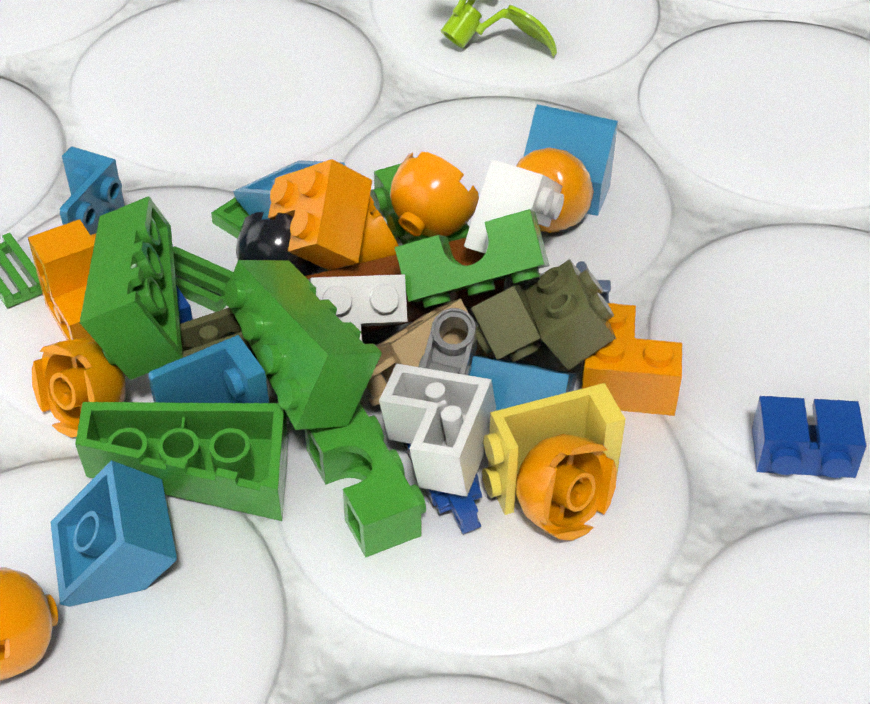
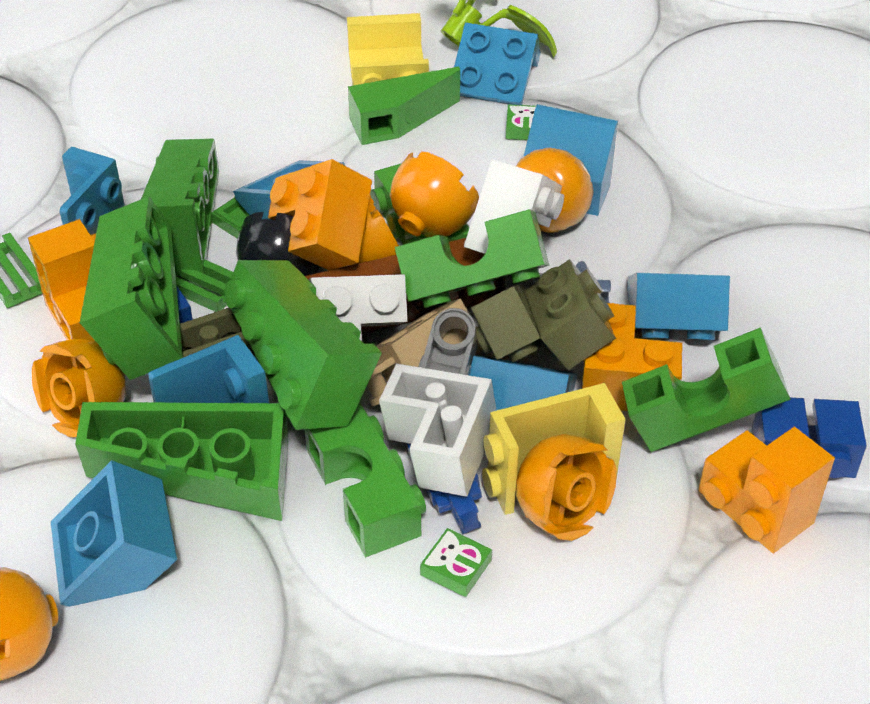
none -> bright green wedge [141,138,219,275]
none -> light yellow panel [347,13,429,86]
none -> bright green slope [348,66,460,145]
none -> tile [420,528,492,597]
none -> dark azure bracket [454,23,541,105]
none -> tile [506,104,536,140]
none -> bright green arch [622,327,791,452]
none -> dark azure slope [627,273,730,340]
none -> light orange brick [698,426,835,554]

